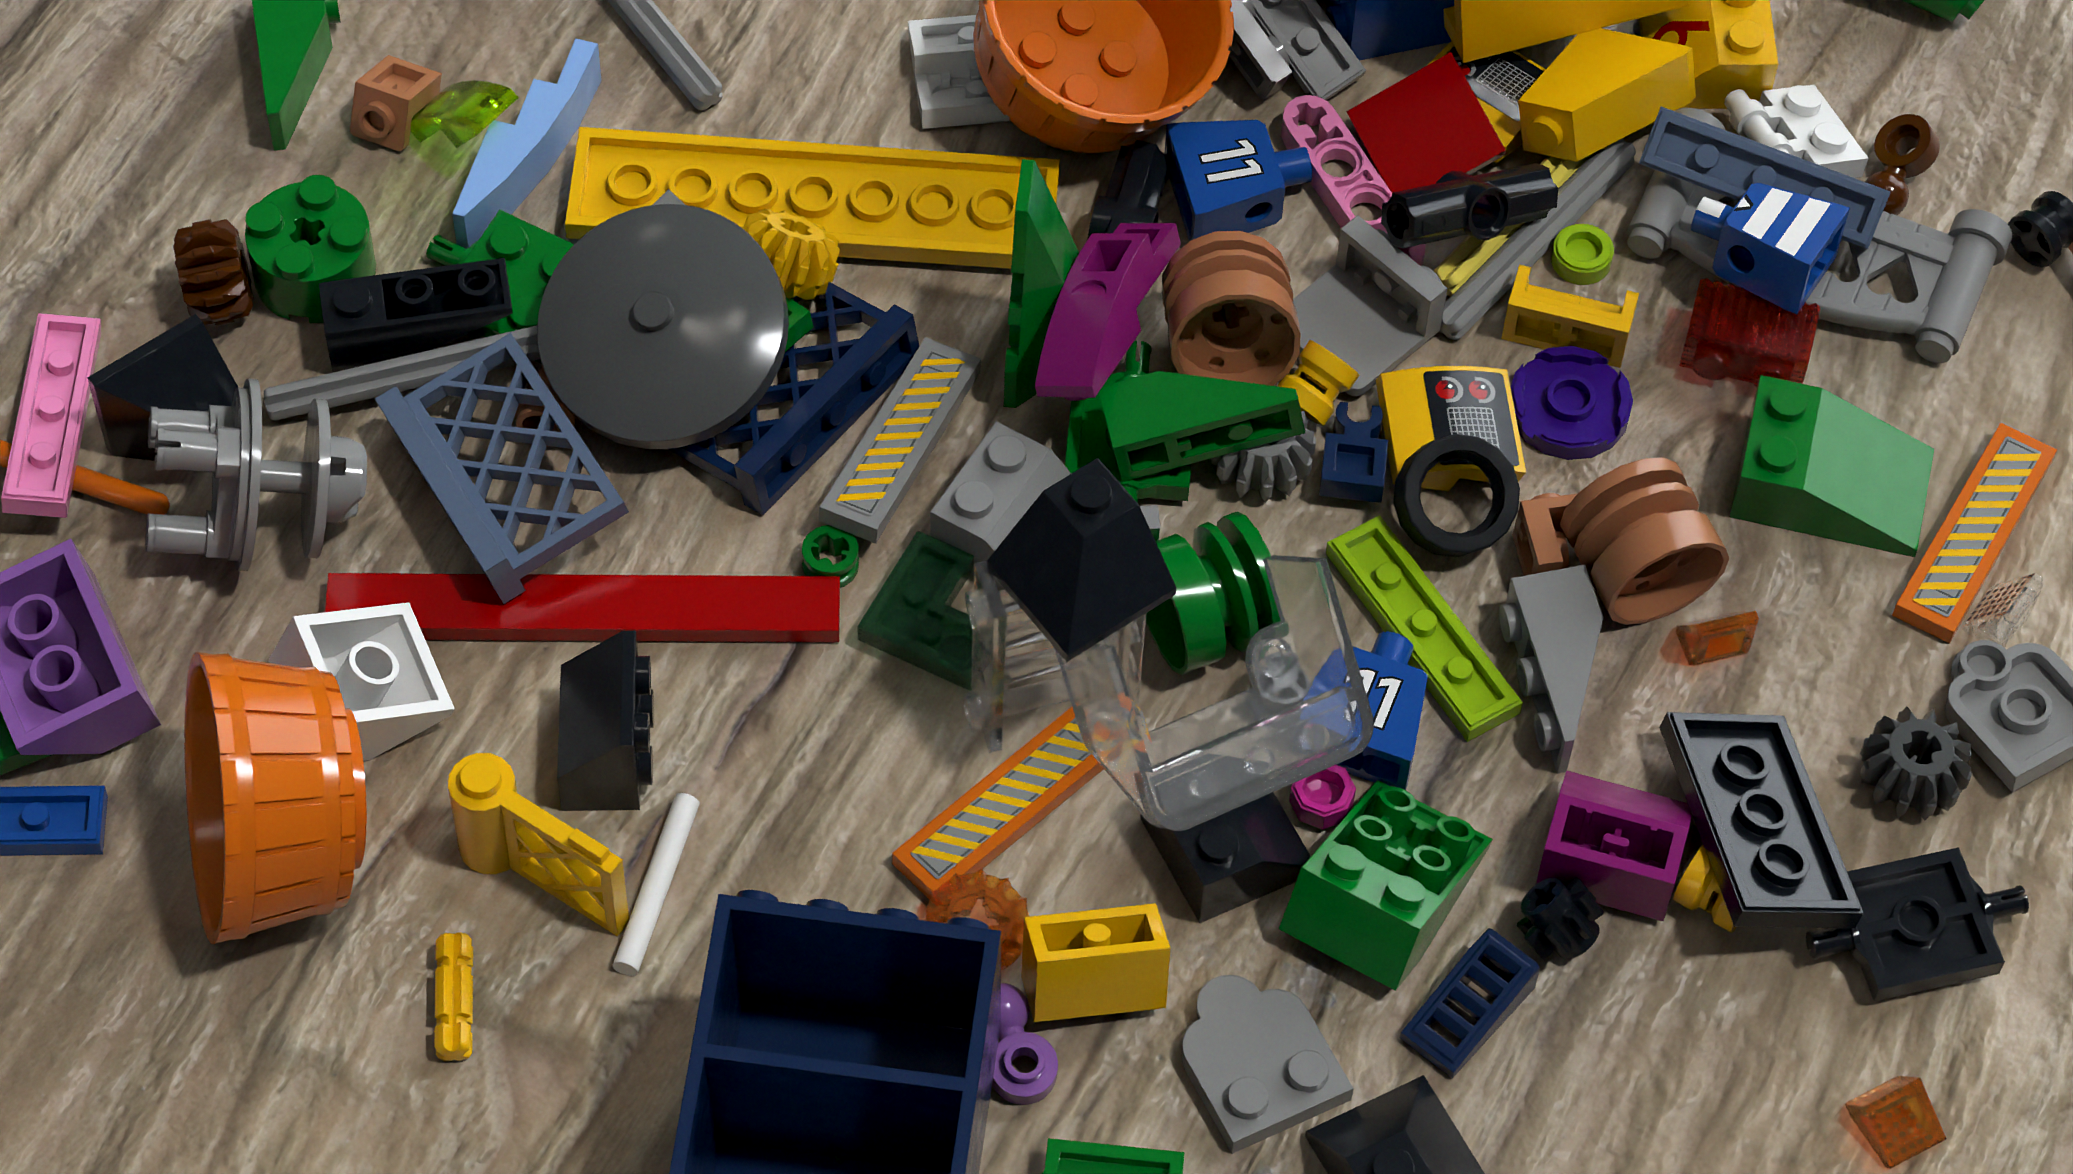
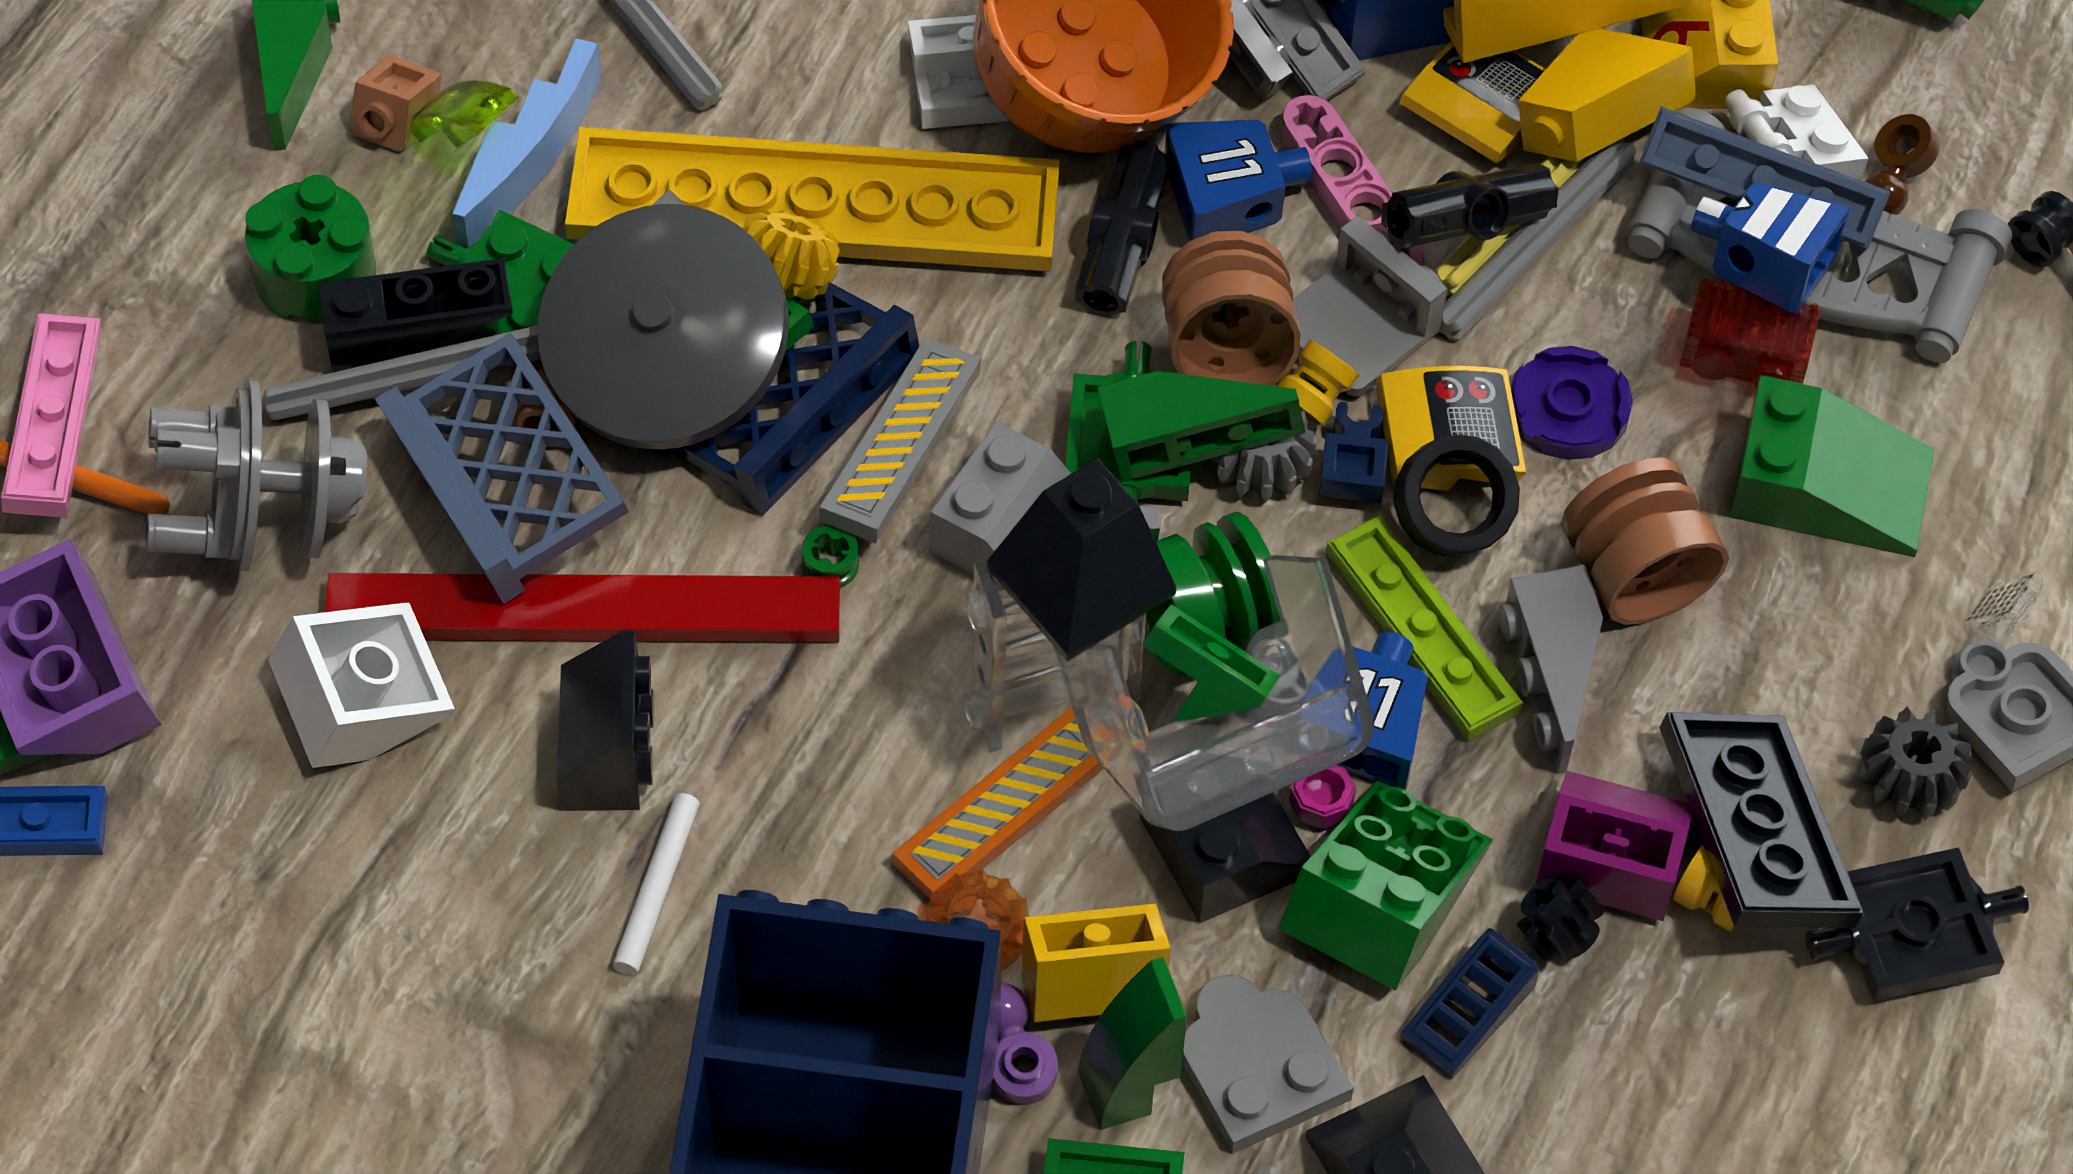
black slope [87,314,239,461] -> none
reddish brown gear [173,219,254,326] -> none
orange piece [184,652,367,944] -> none
yellow axle [434,932,473,1061] -> none
yellow piece [448,753,629,937] -> none
clear green plate [857,531,1001,691] -> none
green wedge [1003,159,1079,408] -> none
magenta slope [1035,223,1181,401] -> none
red slope [1346,52,1508,193] -> none
yellow hinge [1501,264,1639,368] -> none
nougat bracket [1512,493,1577,576] -> none
lime tile [1551,224,1614,285] -> none
clear orange slope [1676,611,1759,666] -> none
clear orange slope [1845,1076,1946,1169] -> none
tile [1892,423,2057,644] -> none
none -> green slope [1078,957,1187,1130]
none -> green slope [1142,604,1281,722]

